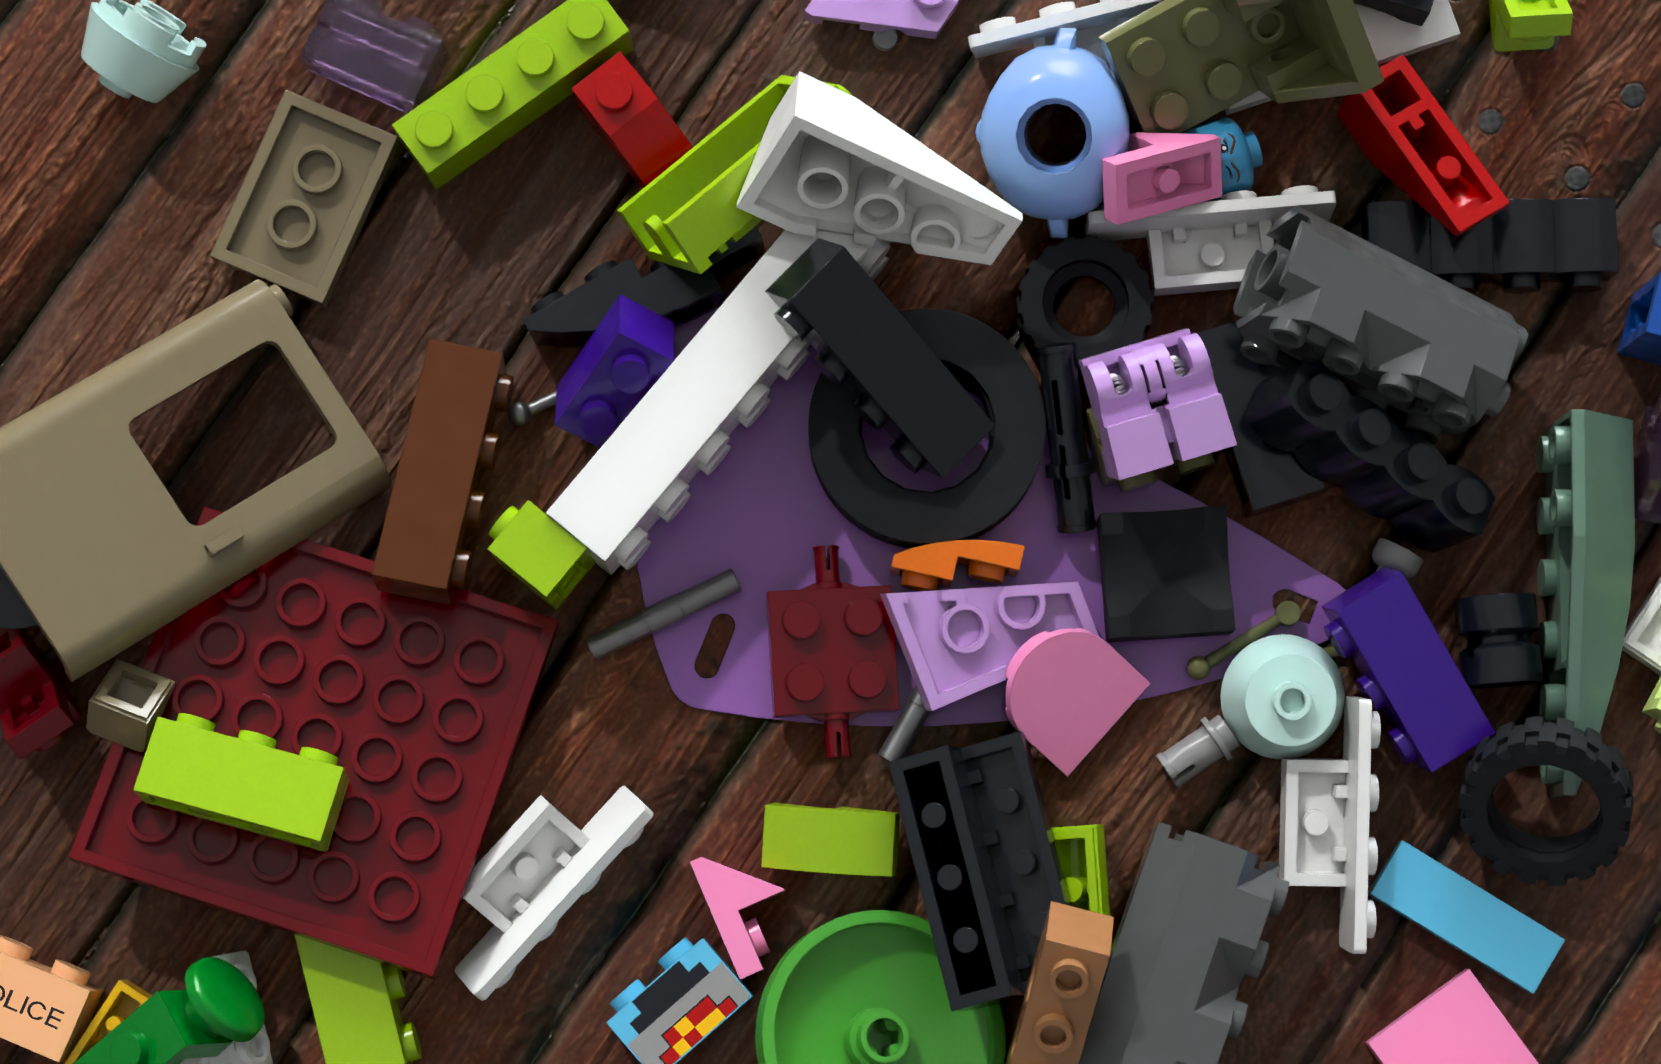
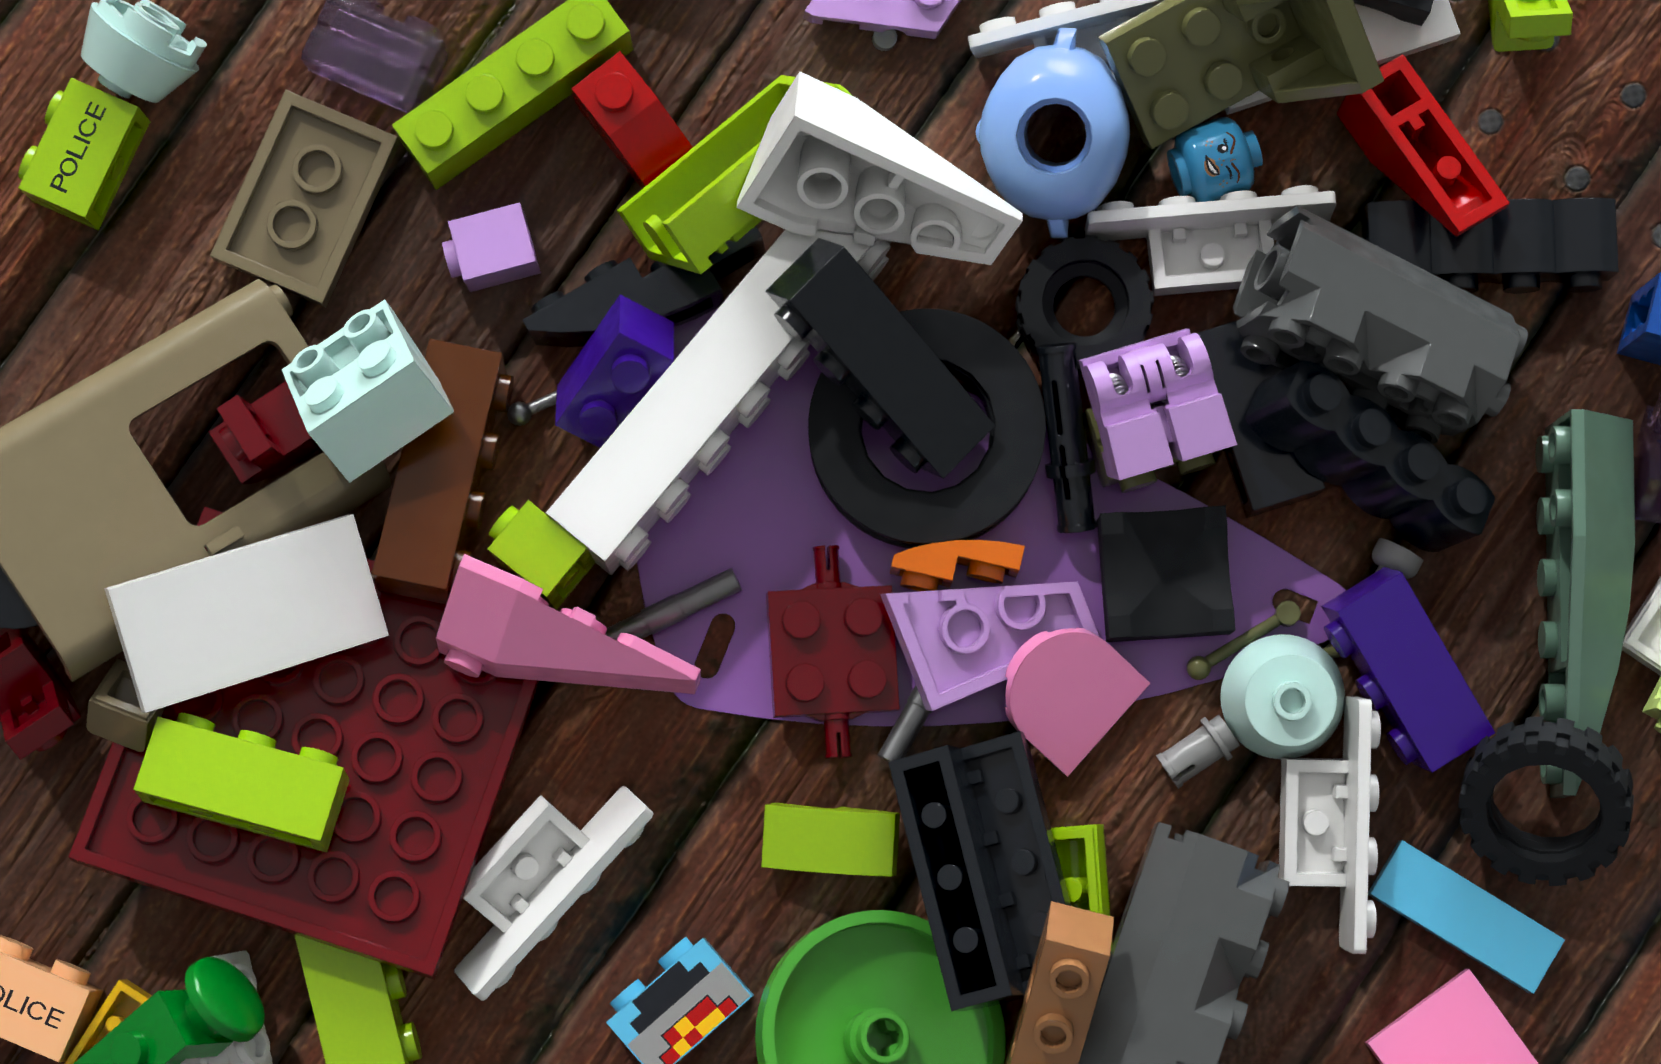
bright pink slope [690,857,786,979] -> none
bright pink slope [1102,132,1222,225] -> none
black wheel [1454,593,1544,689] -> none
none -> lime brick [18,77,151,231]
none -> white tile [104,514,389,713]
none -> dark red brick [208,381,320,484]
none -> light aqua slope [282,299,454,483]
none -> bright pink wedge [436,554,701,694]
none -> lavender brick [442,202,541,292]

